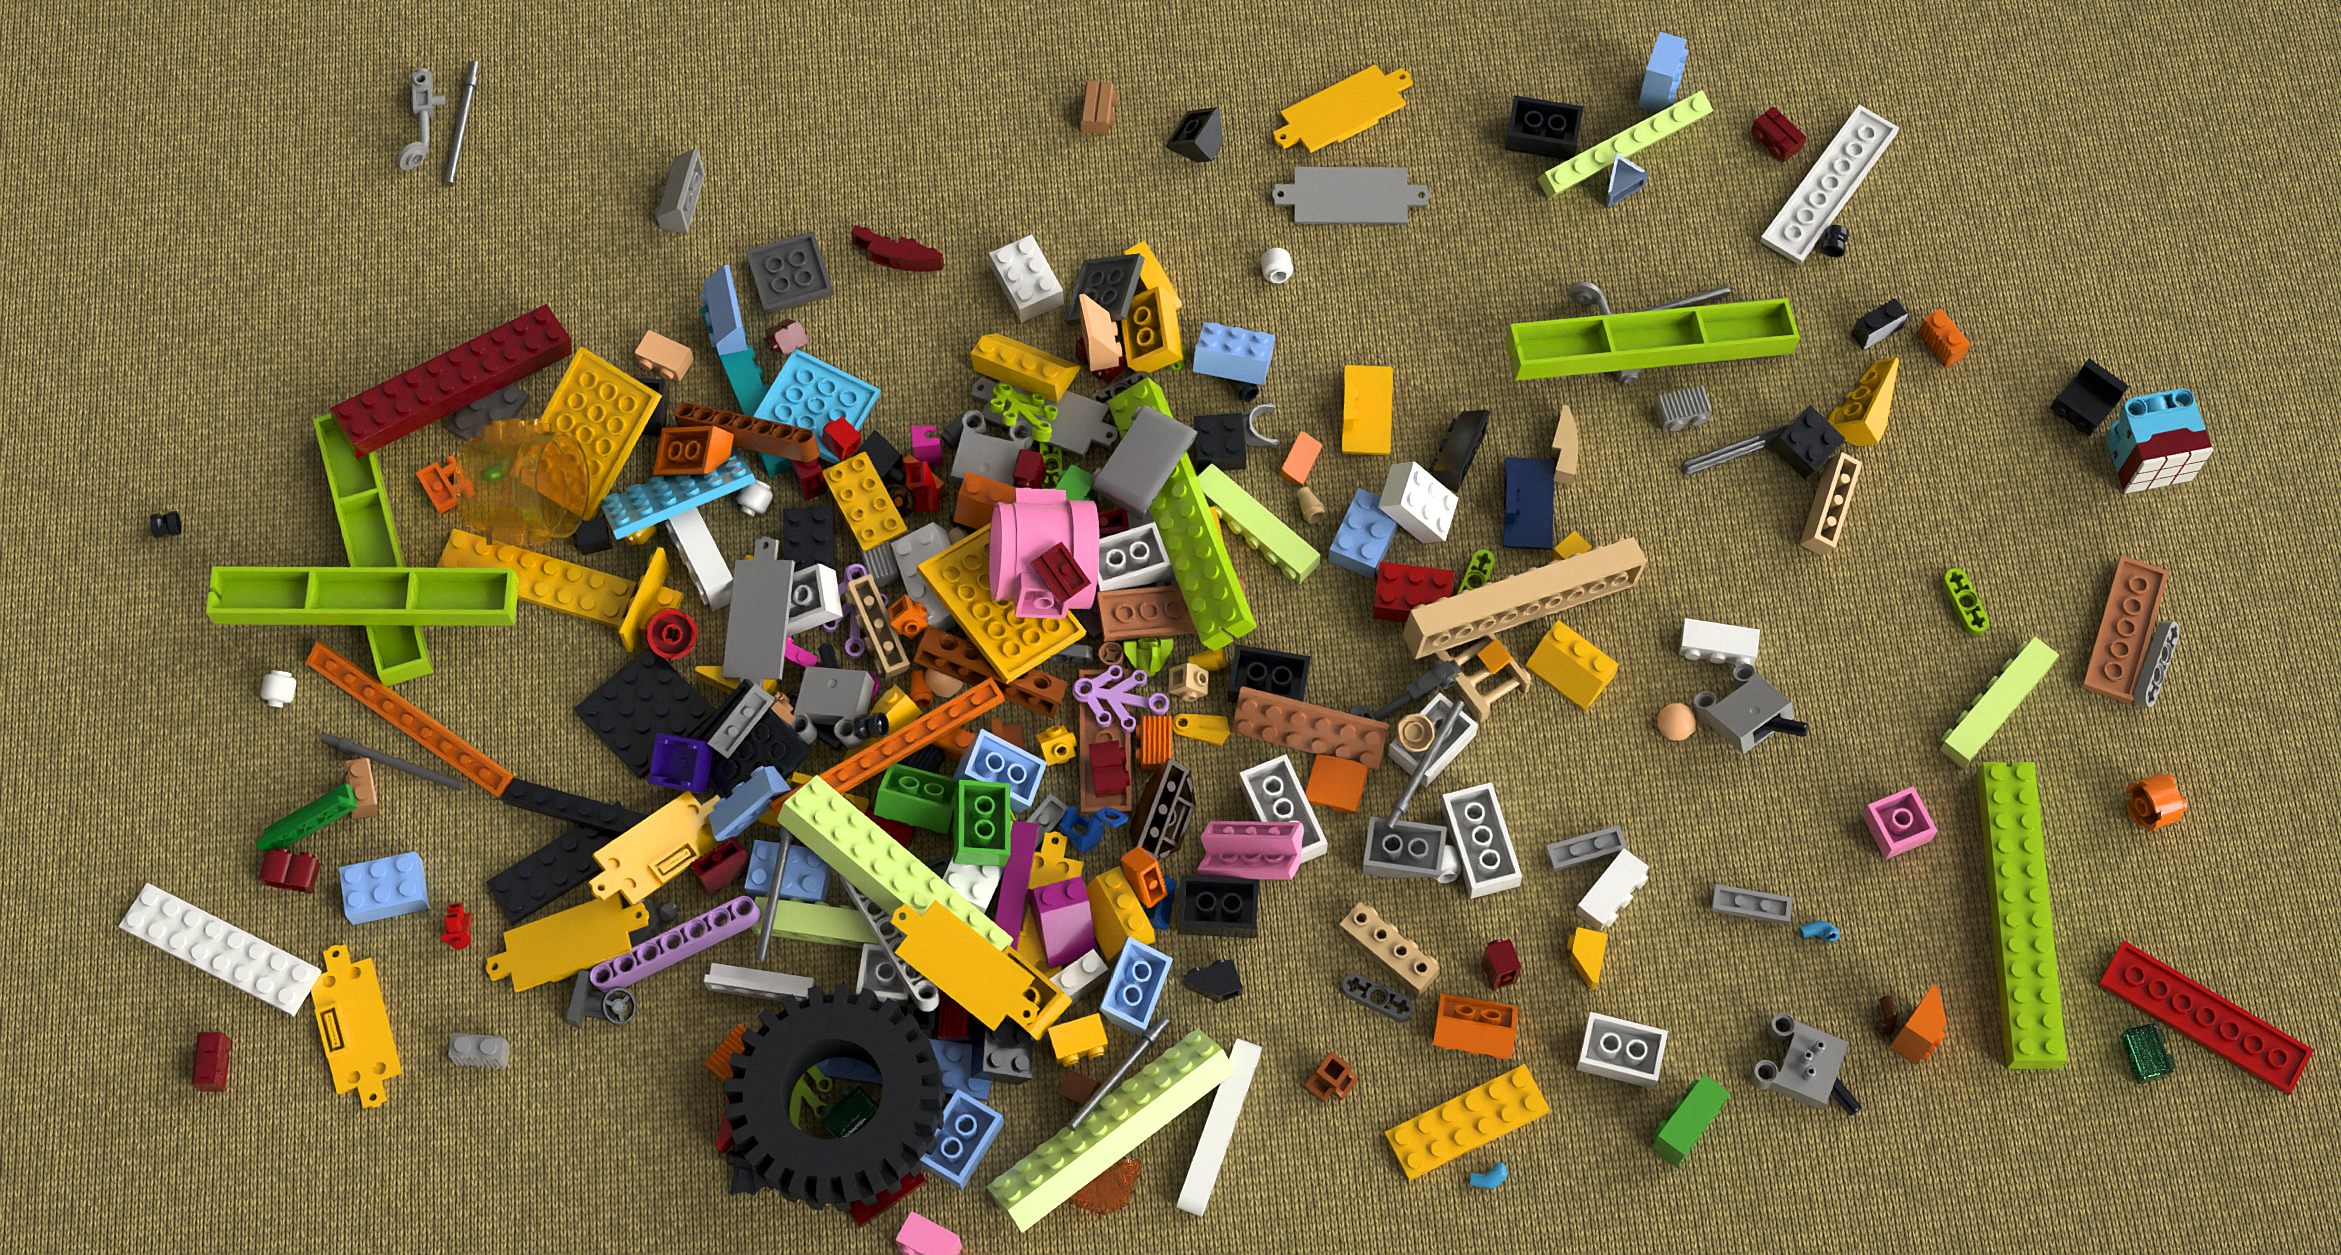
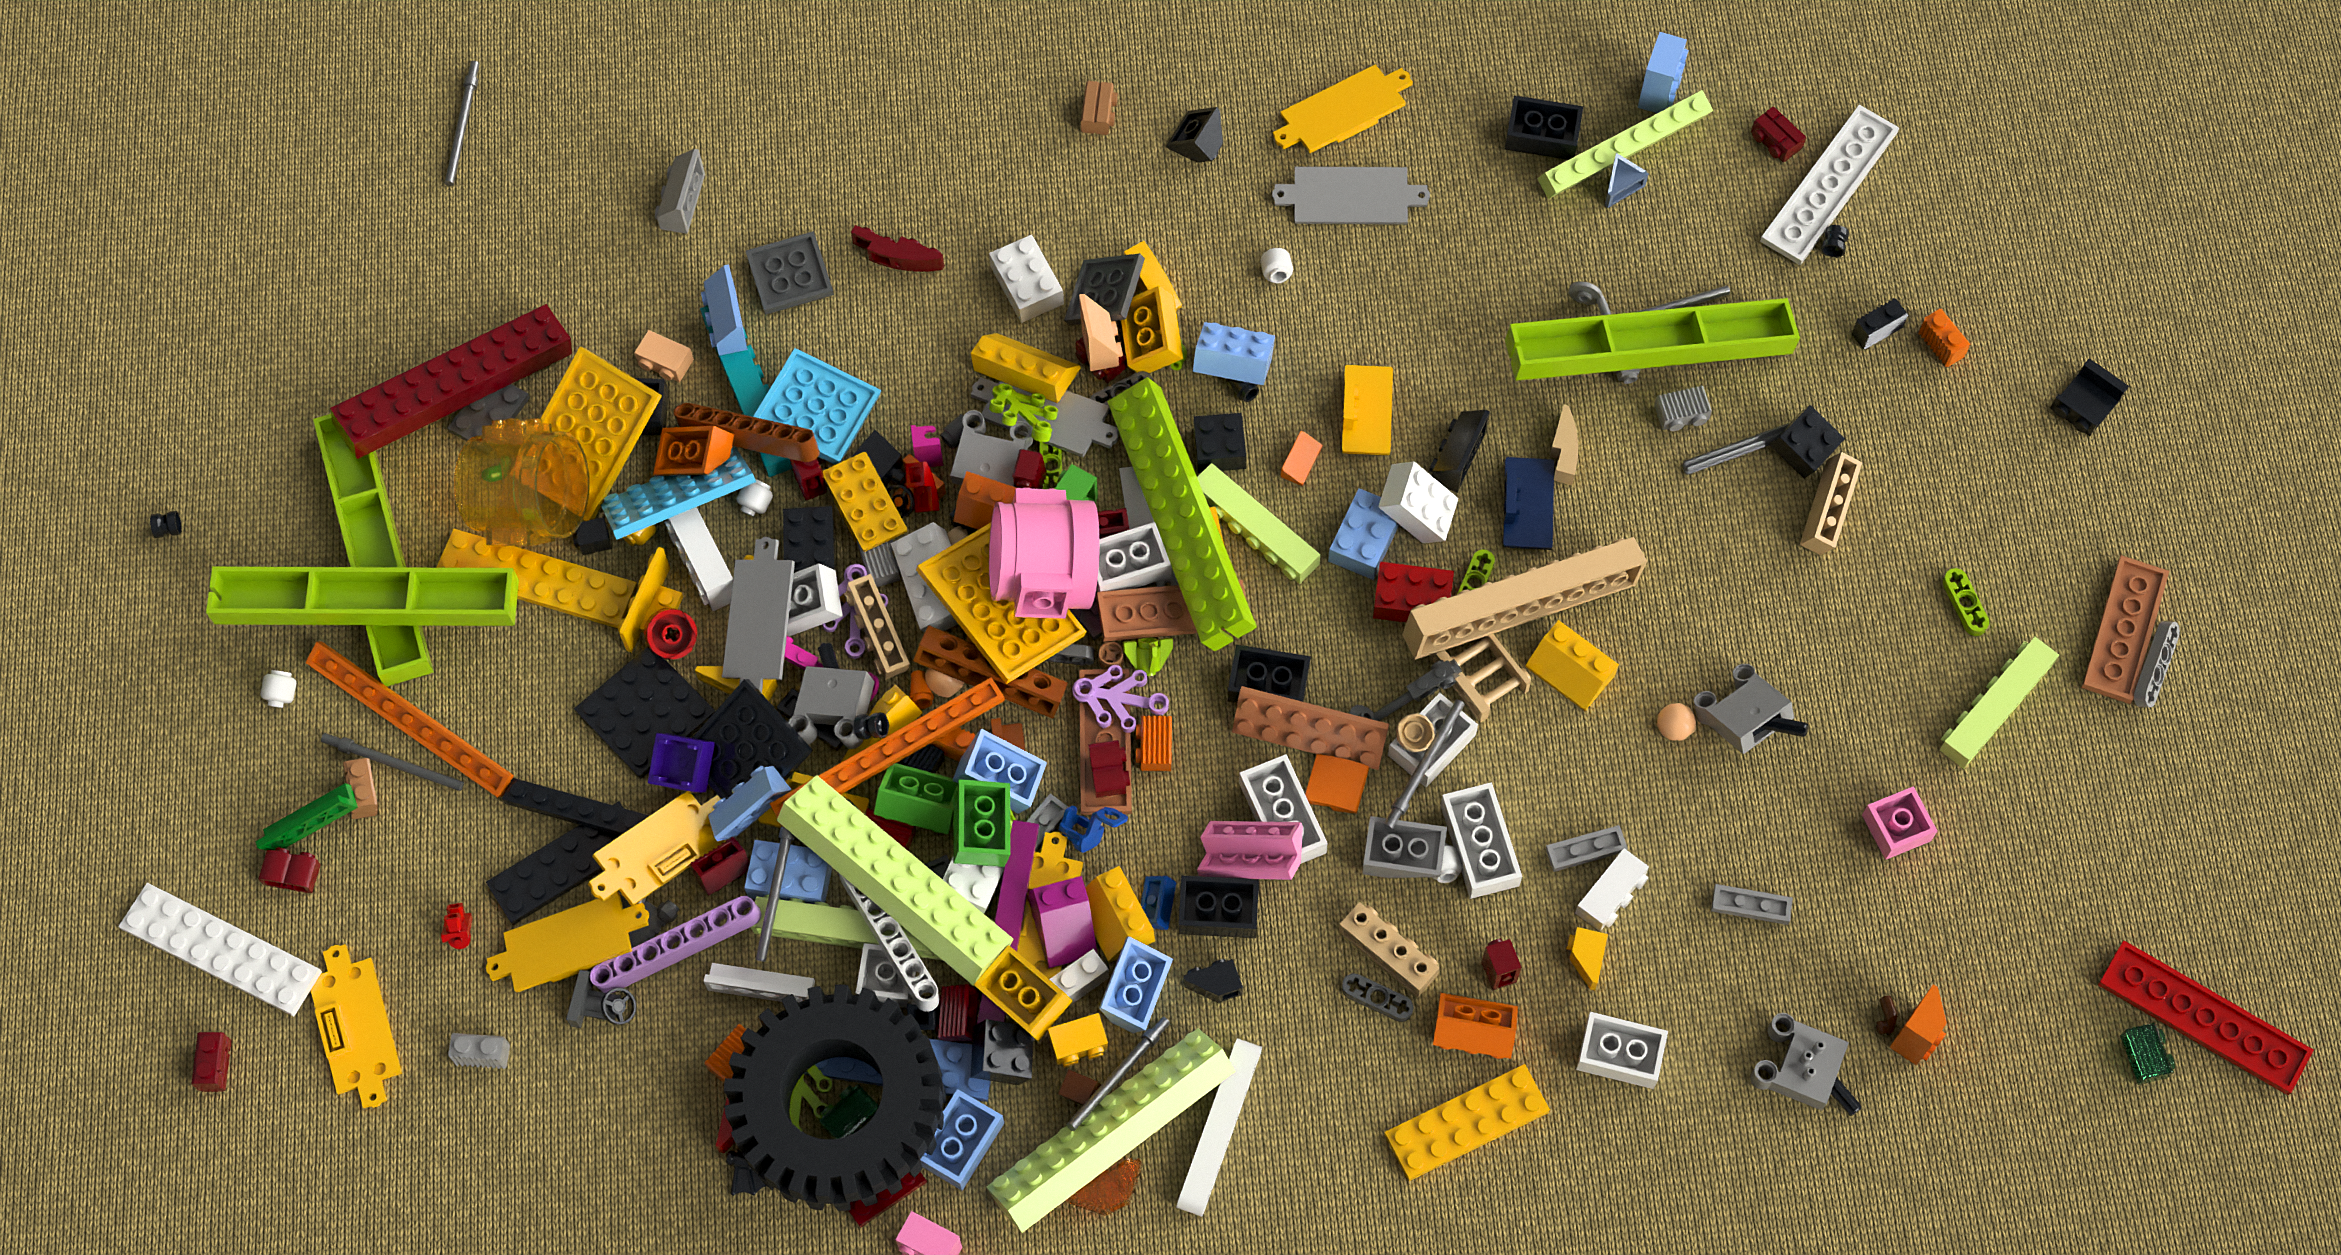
light blue brick [339,851,429,925] -> none
light grey piece [397,68,446,170] -> none
orange plate [416,455,476,514] -> none
light grey plate [707,683,775,758] -> none
brick [764,319,809,355] -> none
medium nougat plate [770,691,795,724] -> none
red brick [821,416,862,461] -> none
orange brick [887,594,929,640] -> none
yellow piece [890,900,1040,1031] -> none
dark red plate [1030,541,1091,605] -> none
yellow brick [1036,725,1077,766] -> none
light grey windscreen [1091,405,1197,521] -> none
orange brick [1121,846,1168,908] -> none
dark brown wedge [1129,758,1196,860] -> none
tan brick [1168,663,1209,702] -> none
yellow piece [1172,713,1231,746] -> none
yellow cone [1188,648,1226,671] -> none
light grey helmet [1242,403,1279,448] -> none
tan cone [1296,487,1326,524] -> none
dark orange brick [1303,1051,1359,1103] -> none
dark azure arm [1469,1162,1508,1189] -> none
light orange tile [1477,638,1513,674] -> none
yellow brick [1551,531,1592,561] -> none
bright green brick [1651,1074,1731,1168] -> none
white brick [1679,618,1760,666] -> none
dark azure arm [1799,920,1839,942] -> none
yellow wedge [1828,357,1899,447] -> none
lime piece [1977,762,2067,1069] -> none
piece [2105,388,2213,494] -> none
orange brick [2126,773,2187,832] -> none

